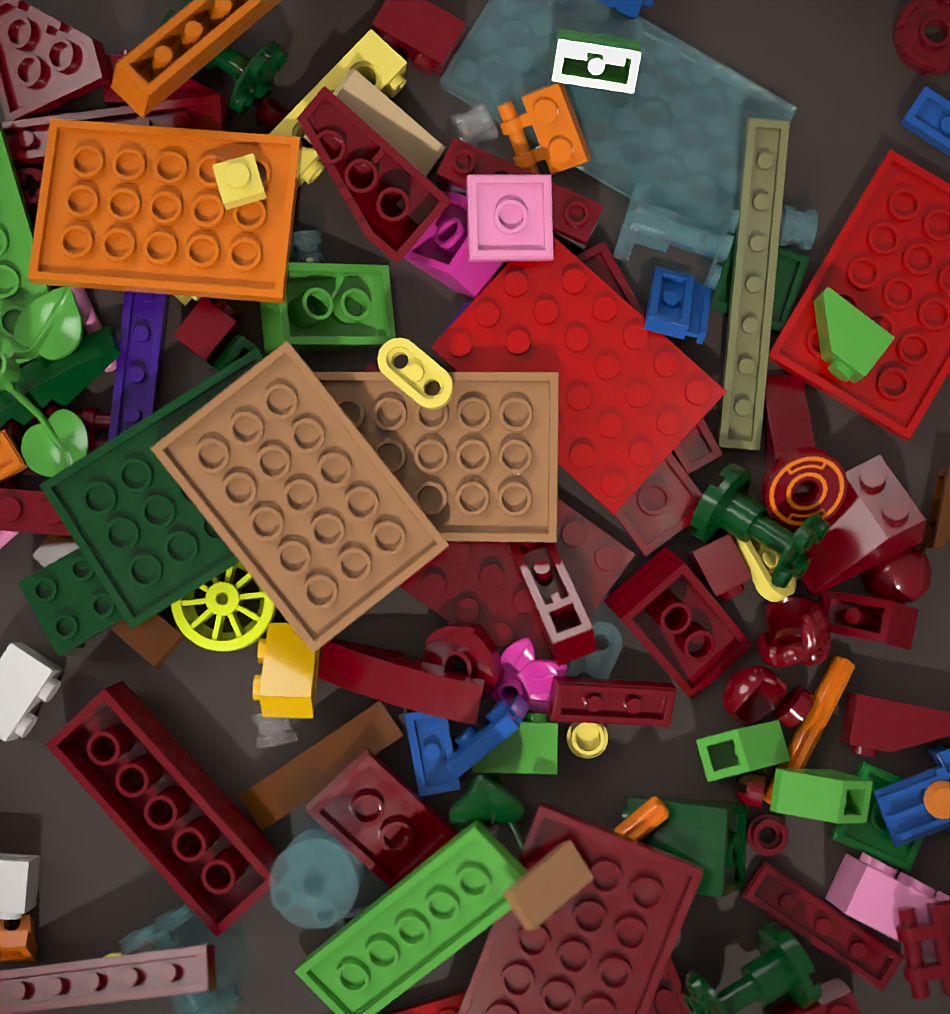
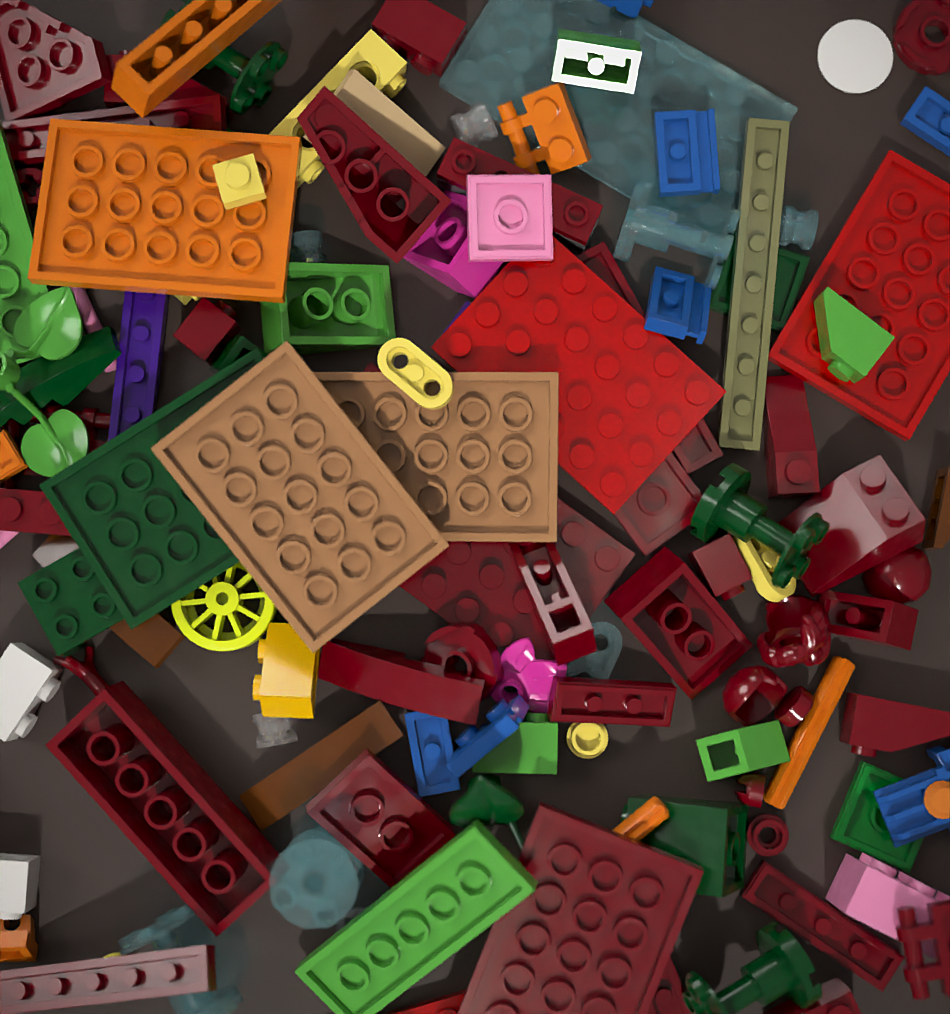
dark red hinge [255,96,290,132] -> none
medium nougat tile [502,840,594,931] -> none
dark red tile [761,447,848,528] -> none
bright green slope [770,768,873,823] -> none
none -> dark red bar [53,646,109,696]
none -> blue plate [653,108,720,197]
none -> white sticker [818,20,893,93]

